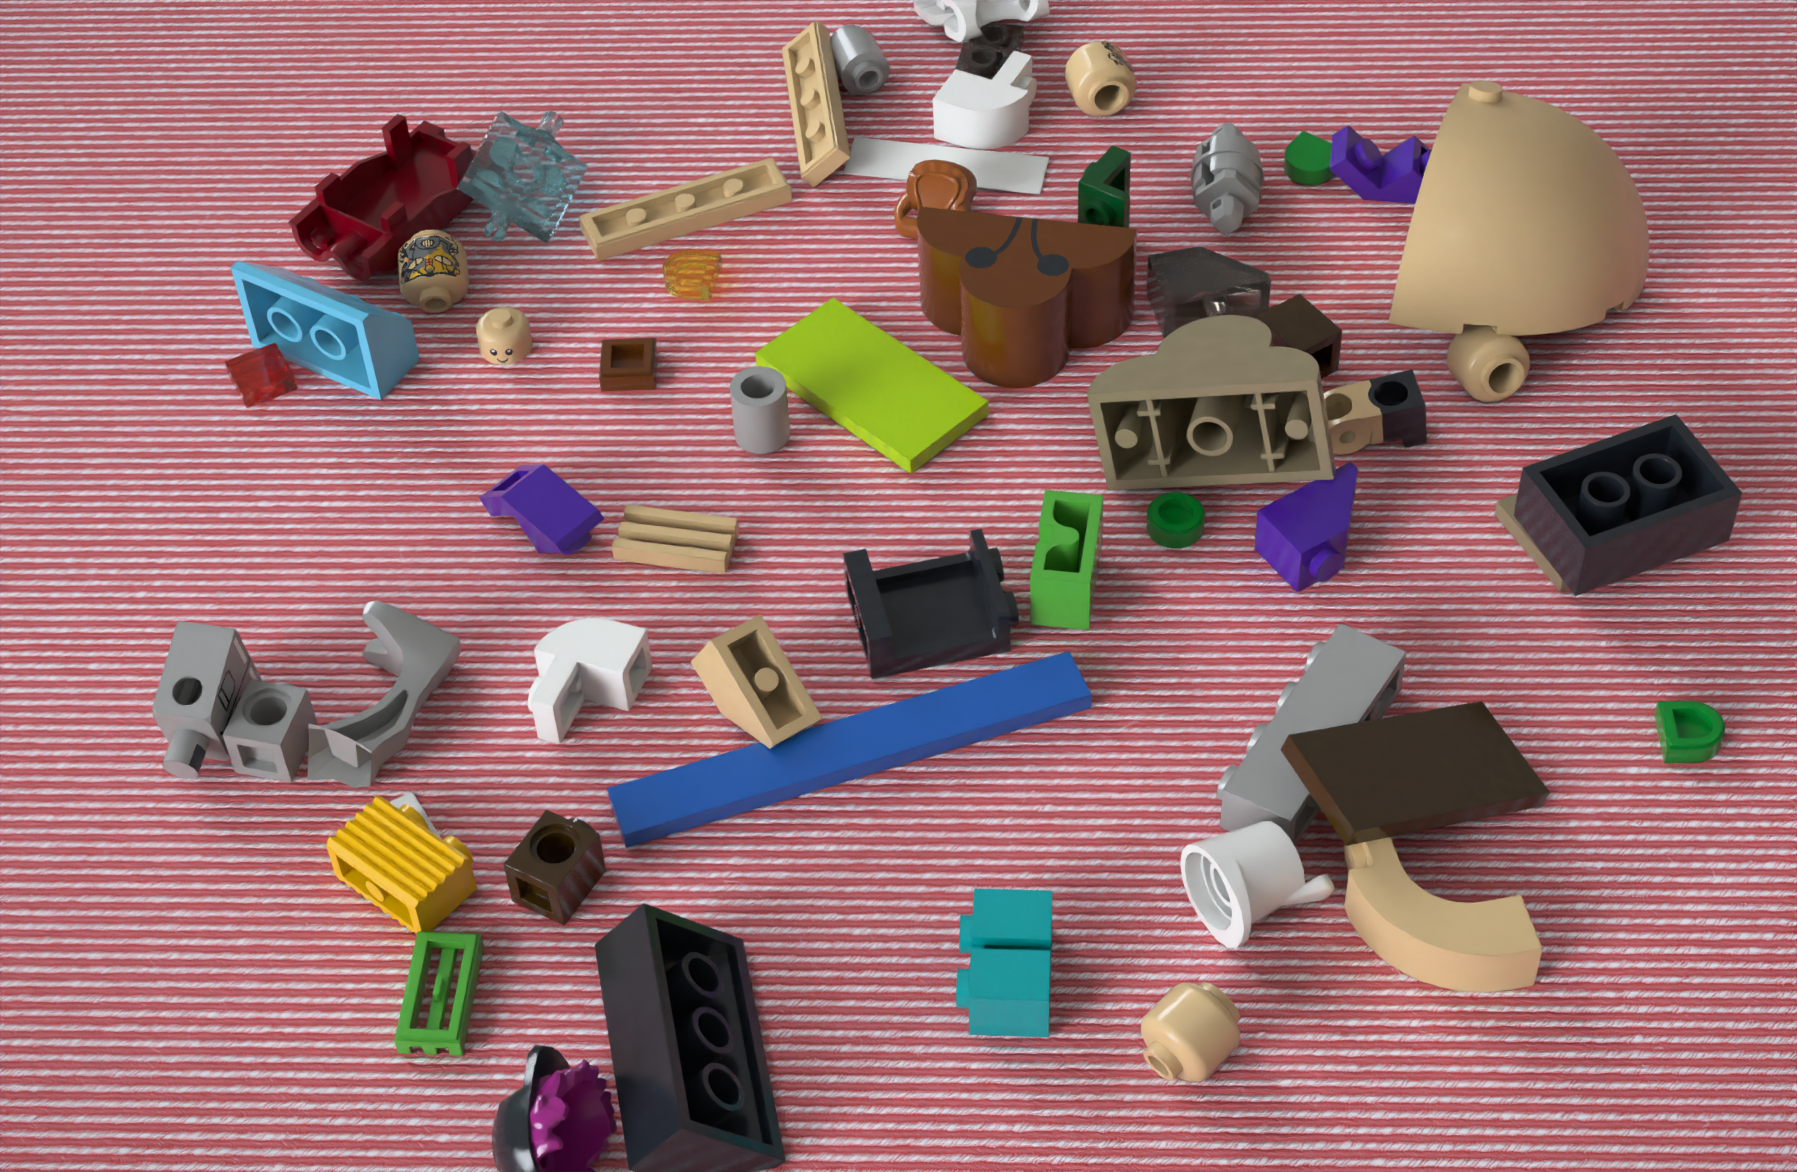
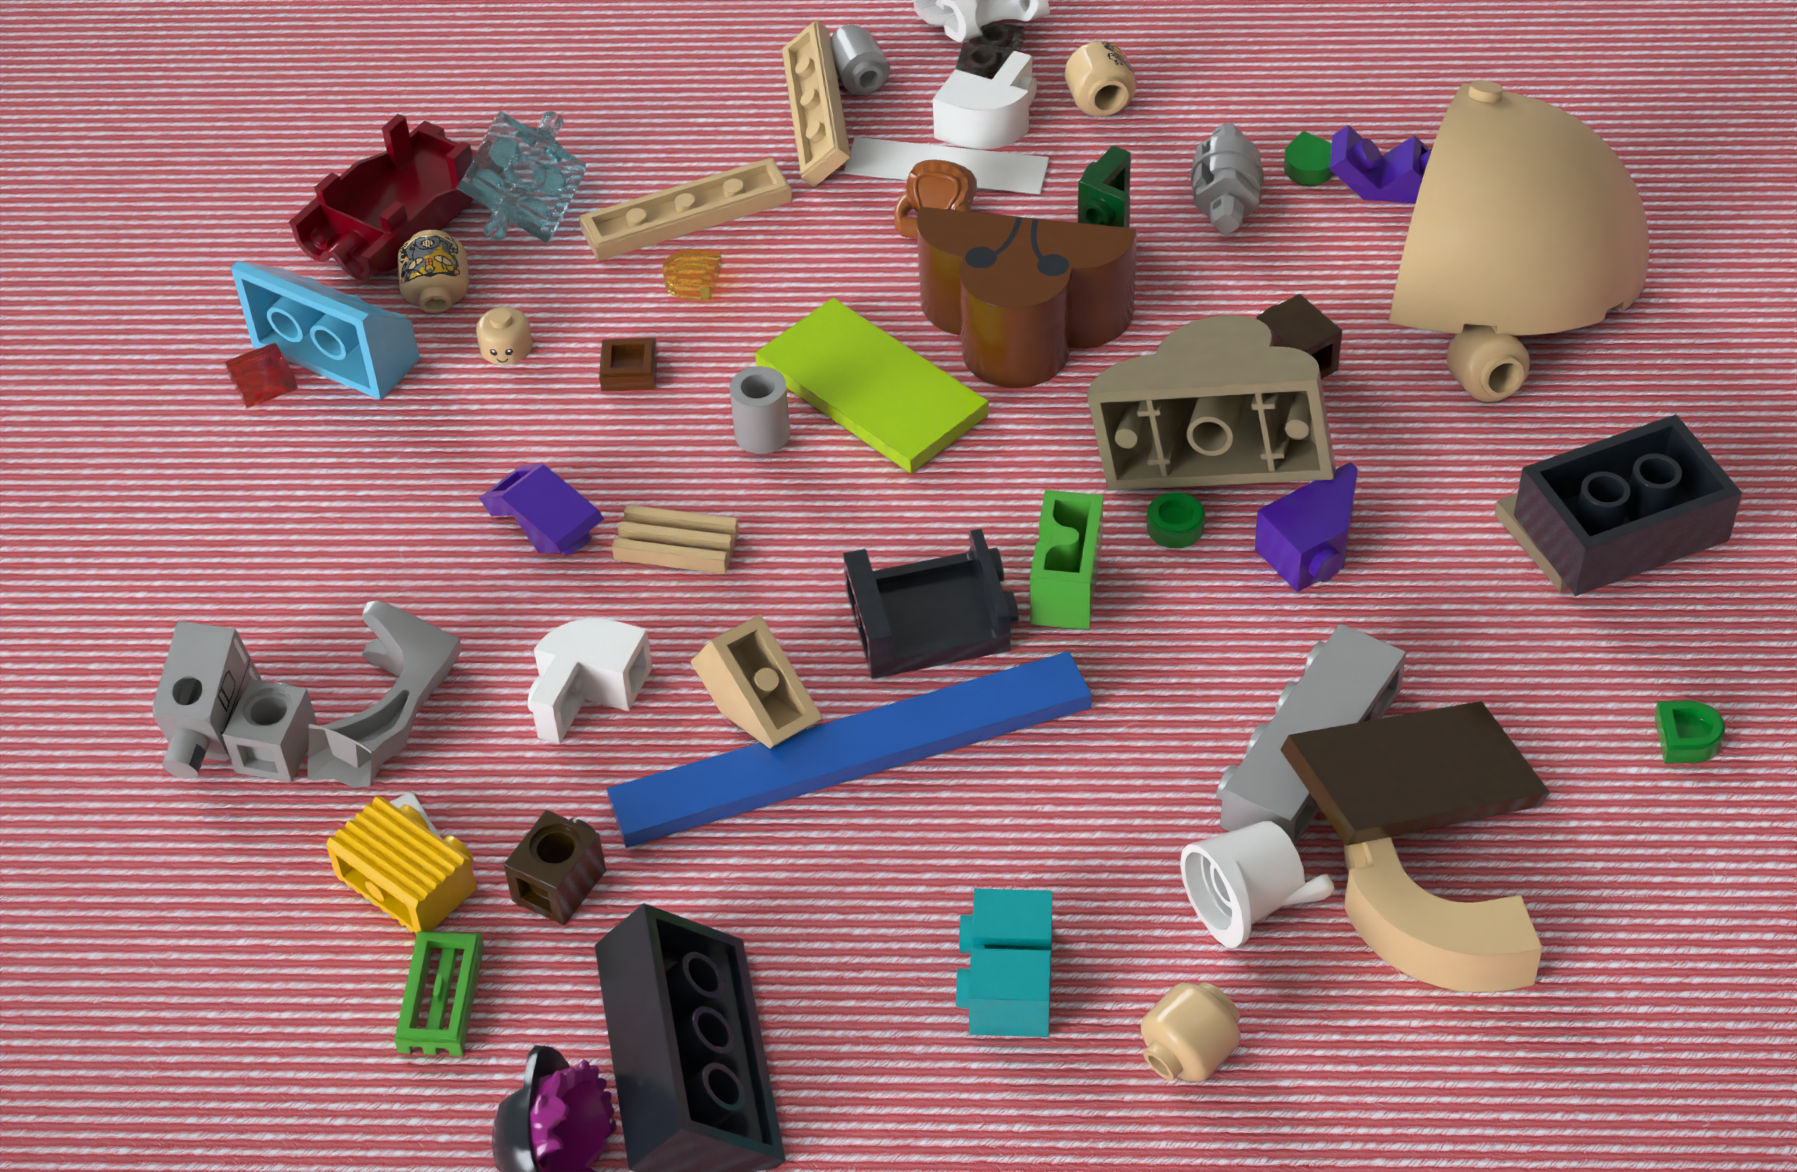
clear smoke slope [1146,246,1271,338] -> none
leg [1324,369,1427,455] -> none

